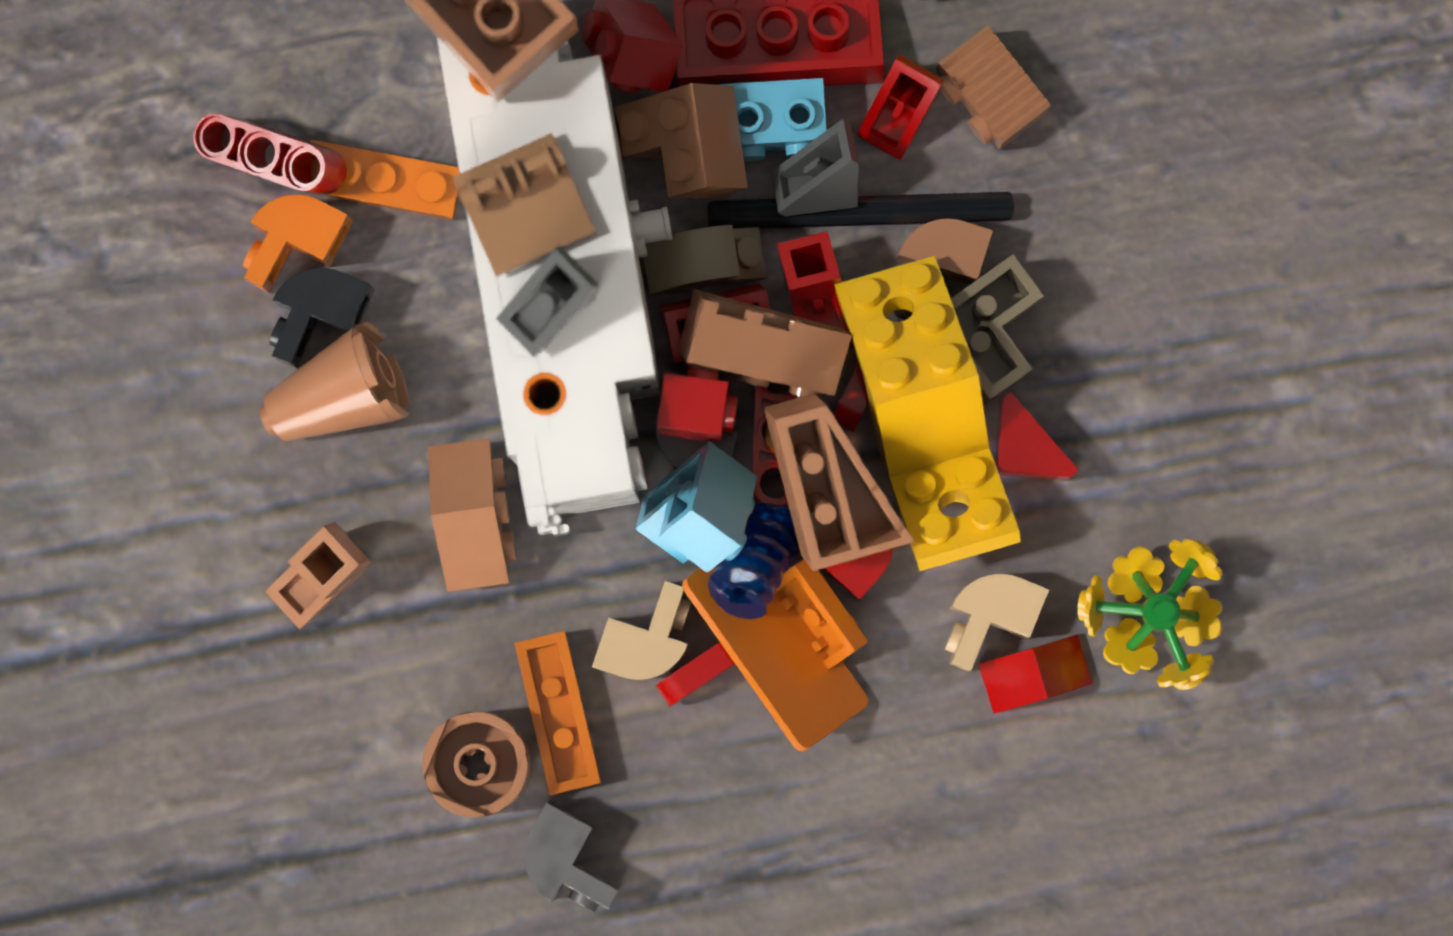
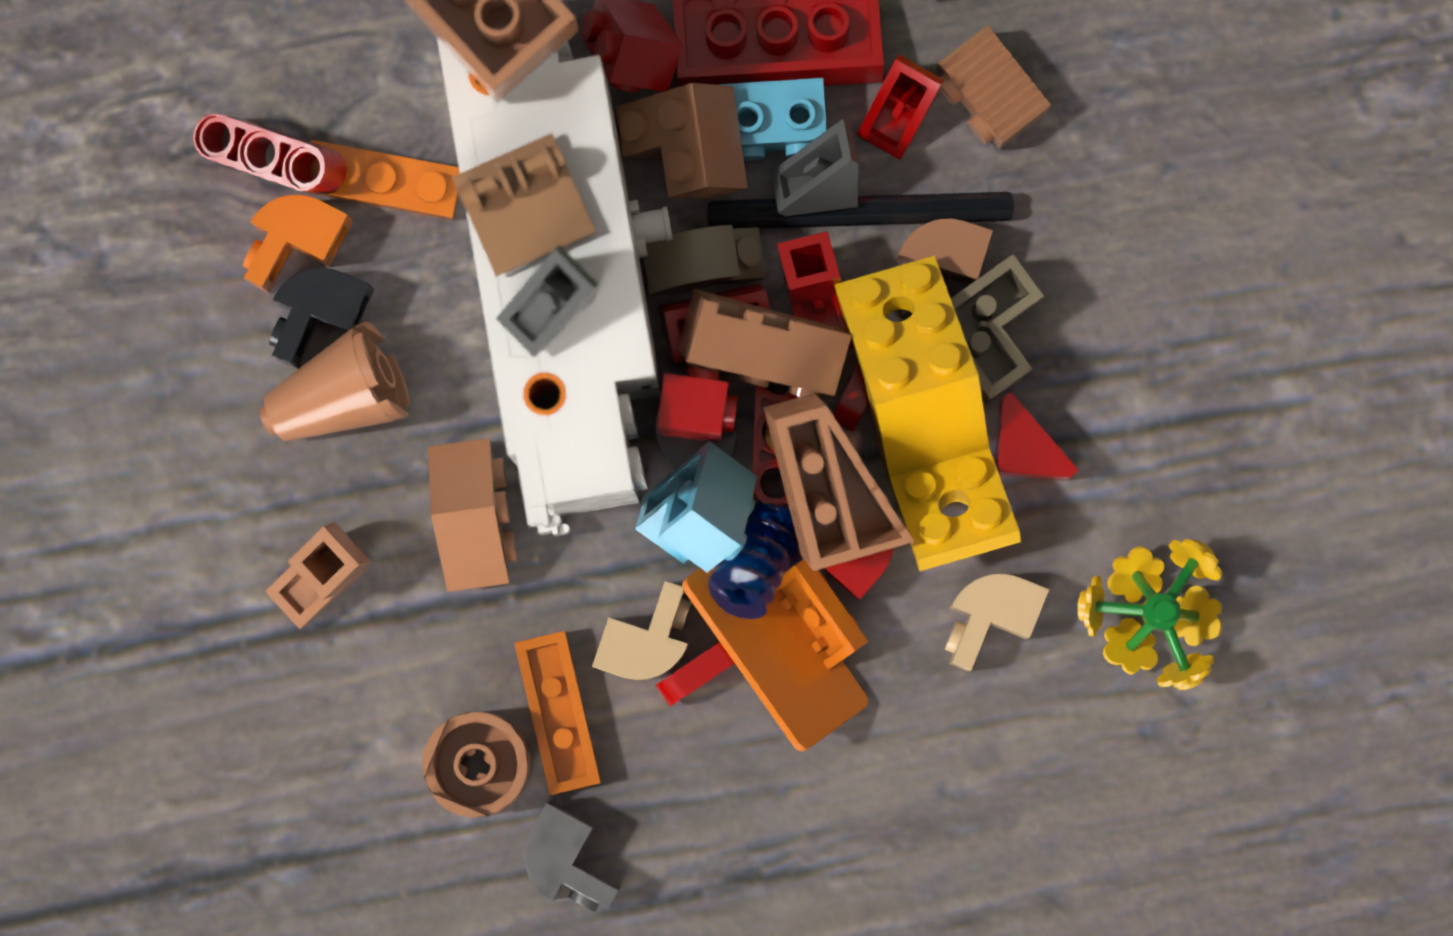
red slope [978,634,1093,714] -> none

